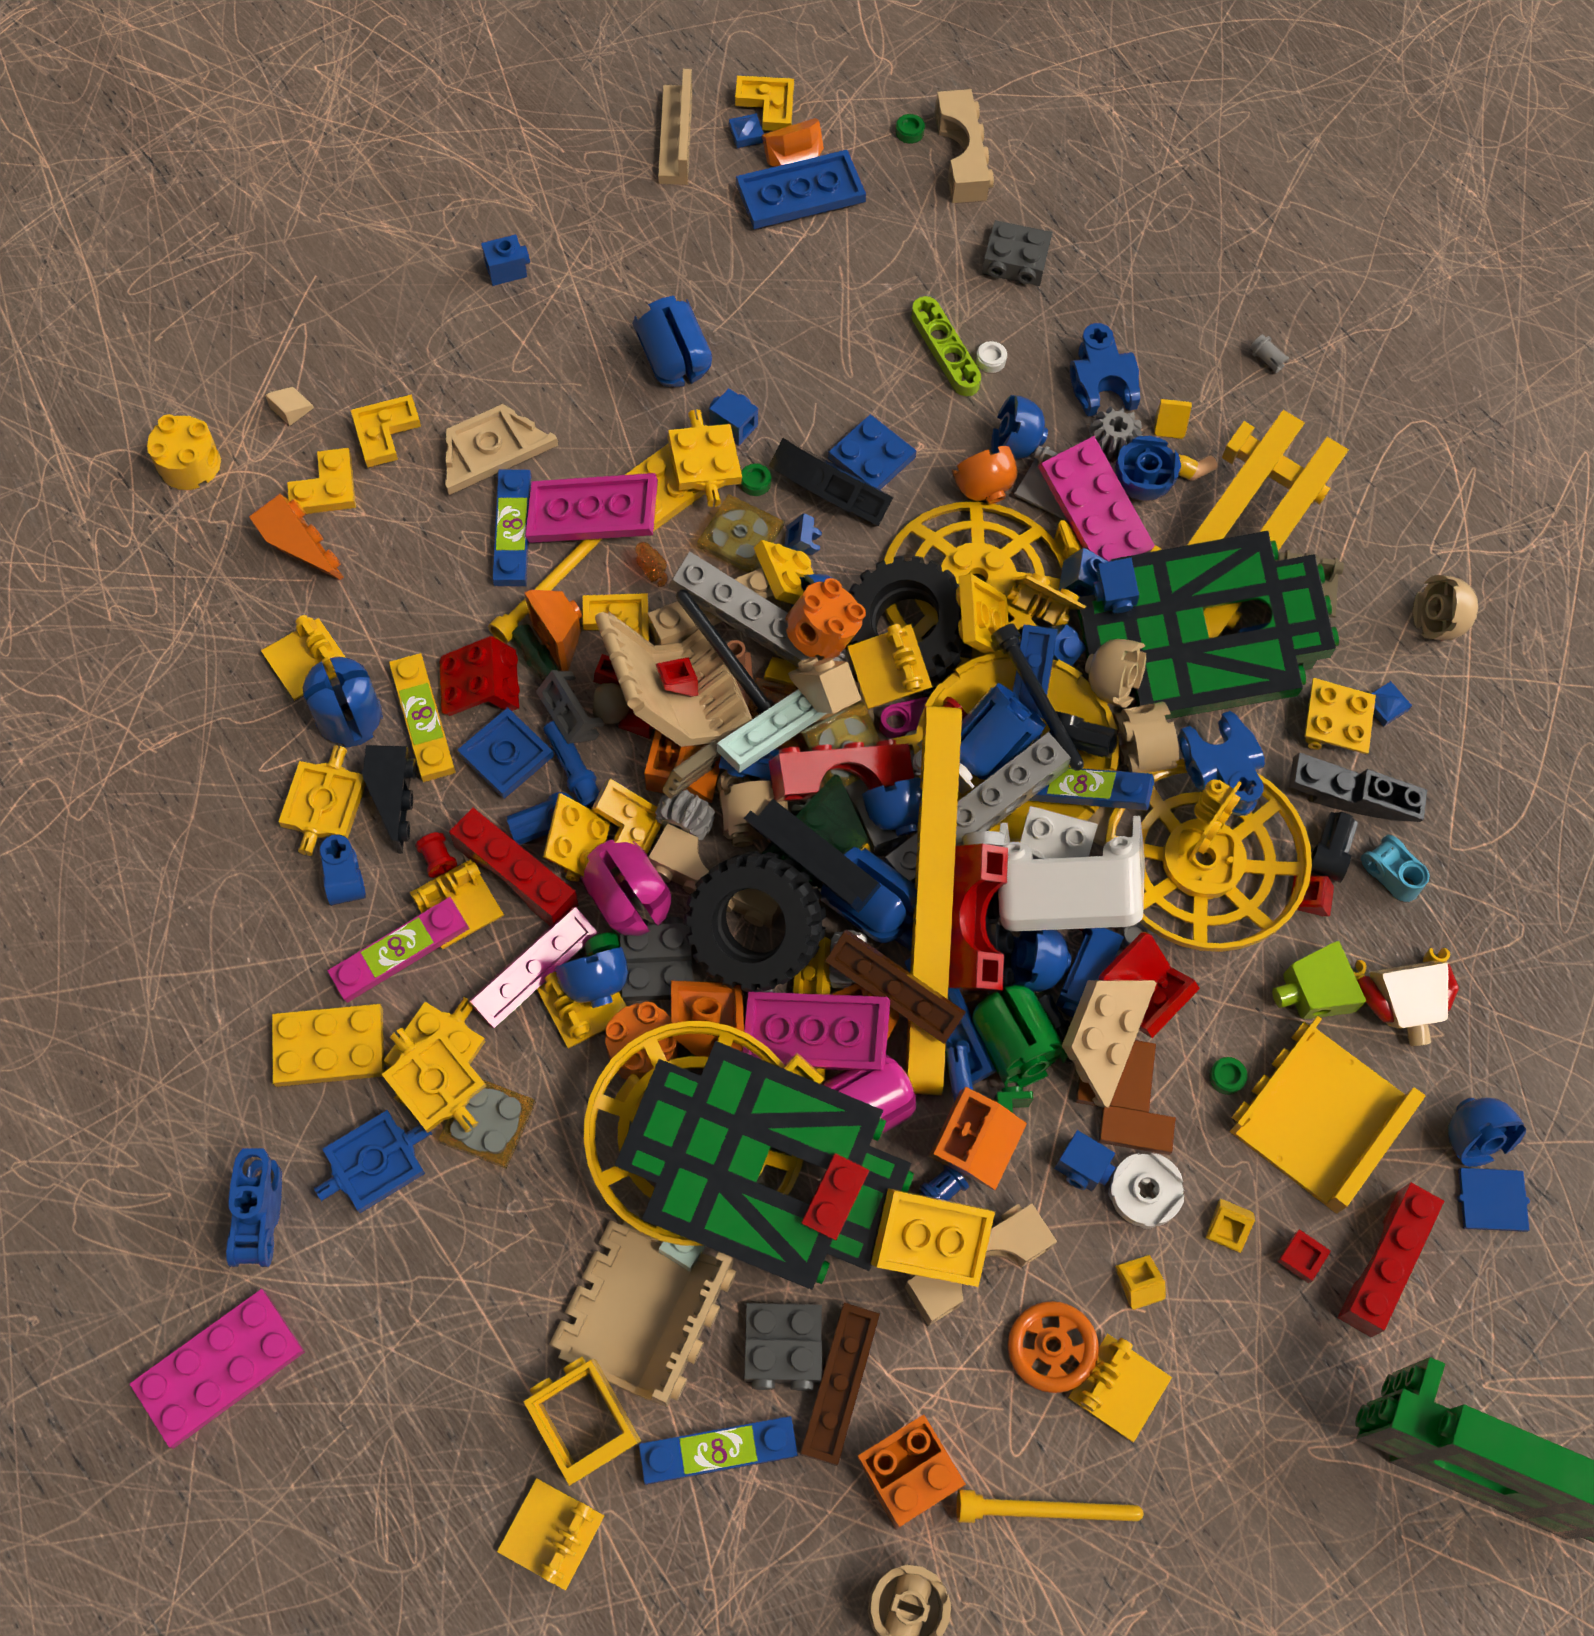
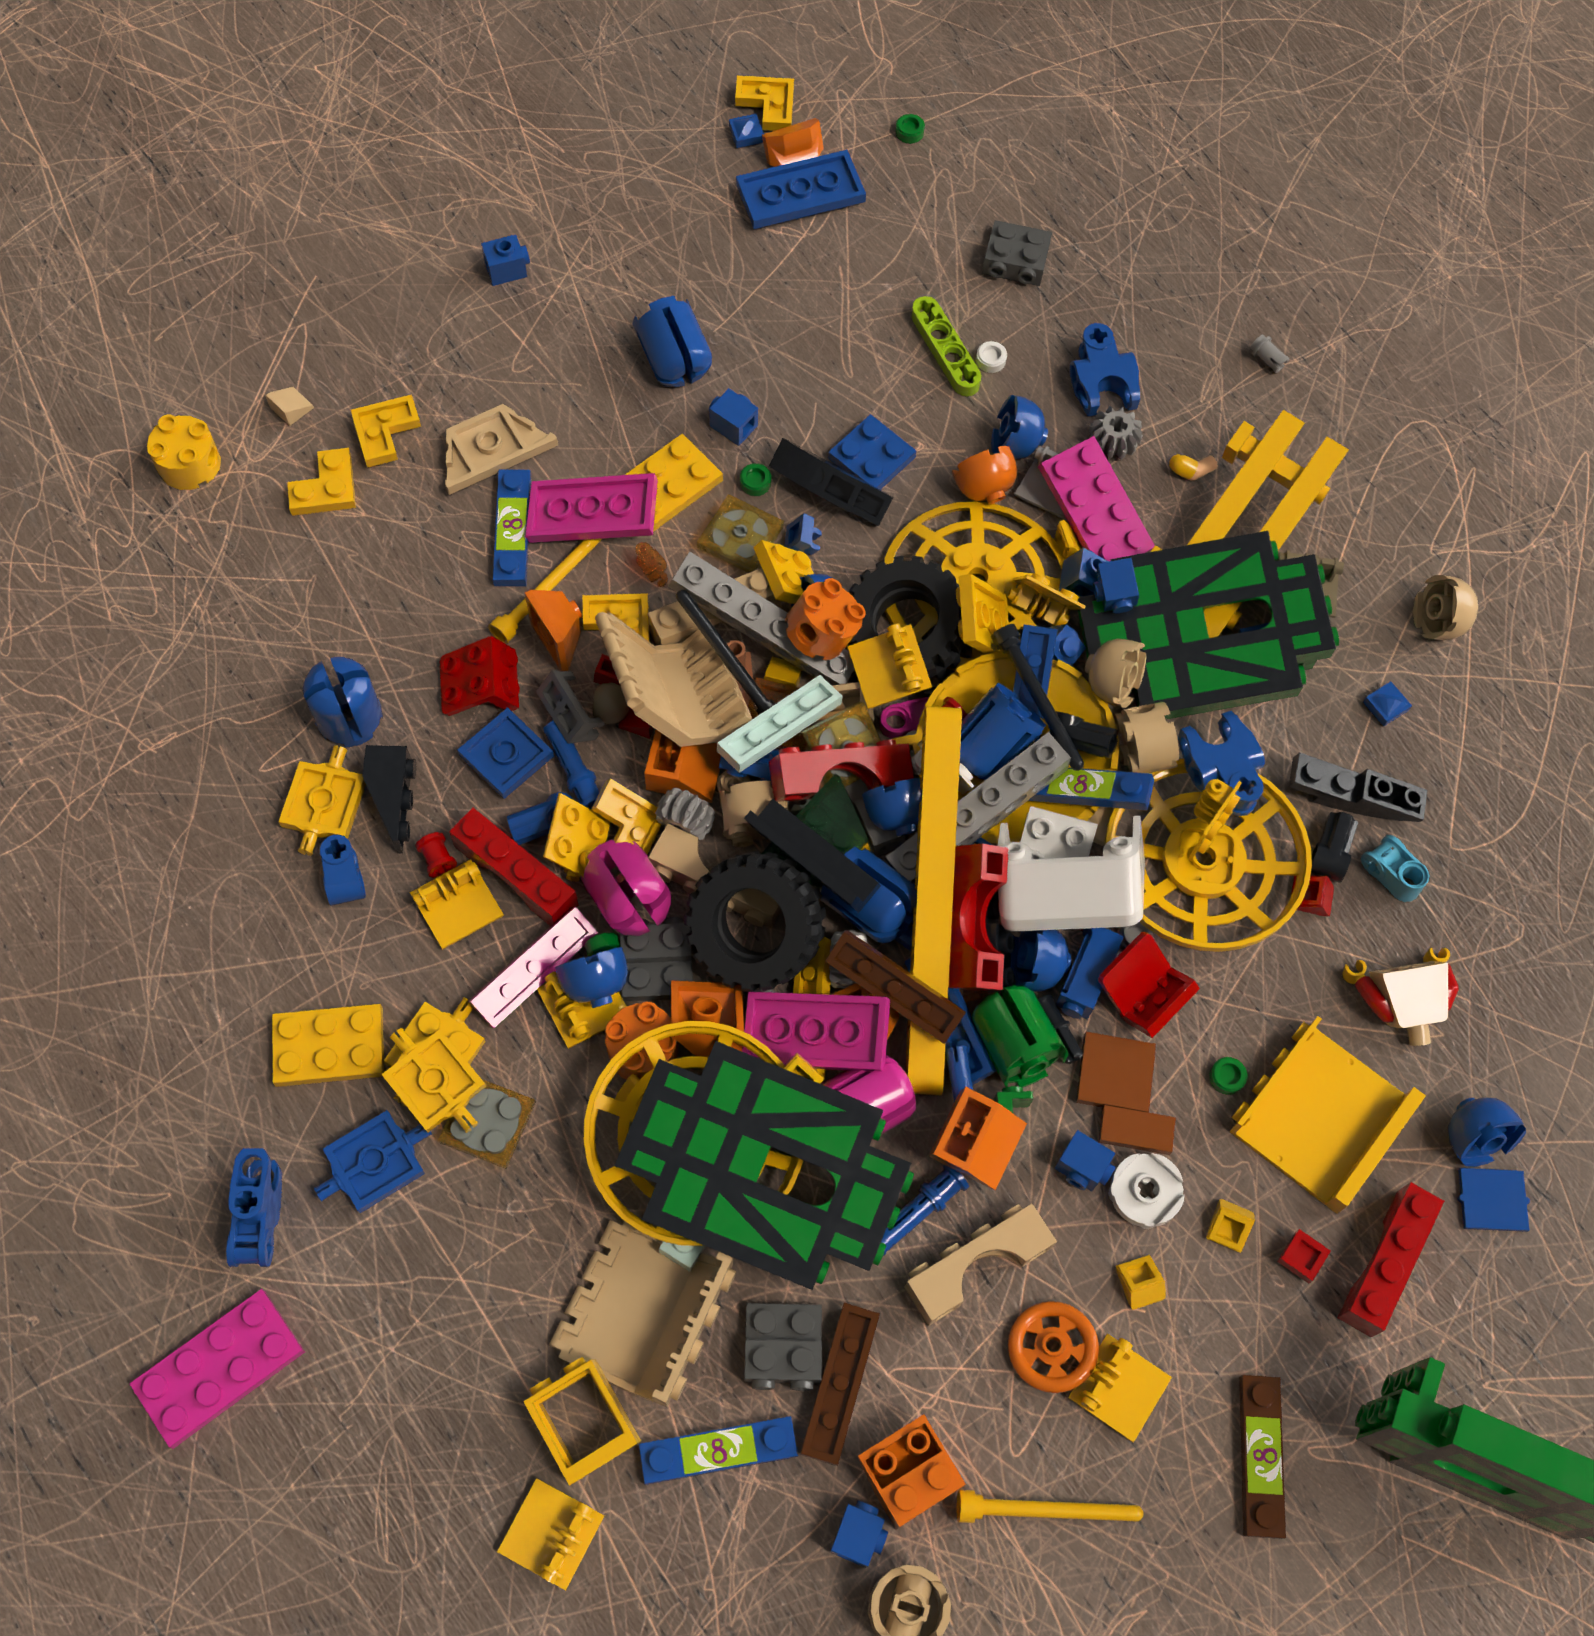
orange slope [249,494,344,580] -> none
yellow hinge [261,615,346,701] -> none
dark pink plate [327,897,470,1003] -> none
plate [389,653,456,782] -> none
pin [512,624,559,682] -> none
red slope [656,657,698,696] -> none
tan fence [658,68,692,185] -> none
dark tan tile [662,740,720,799] -> none
yellow plate [667,409,742,507] -> none
tan slope [788,657,861,714] -> none
red plate [801,1153,870,1240] -> none
yellow plate [871,1188,995,1287] -> none
tan arch [935,89,994,203] -> none
light grey tile [962,831,1005,847] -> none
tan wing [1062,980,1157,1108] -> none
blue cylinder [1115,436,1181,501] -> none
yellow slope [1154,399,1192,439] -> none
lime torso [1272,941,1366,1019] -> none
yellow hinge [1304,678,1376,755] -> none
none -> blue brick [829,1501,888,1568]
none -> reddish brown plate [1239,1375,1286,1539]

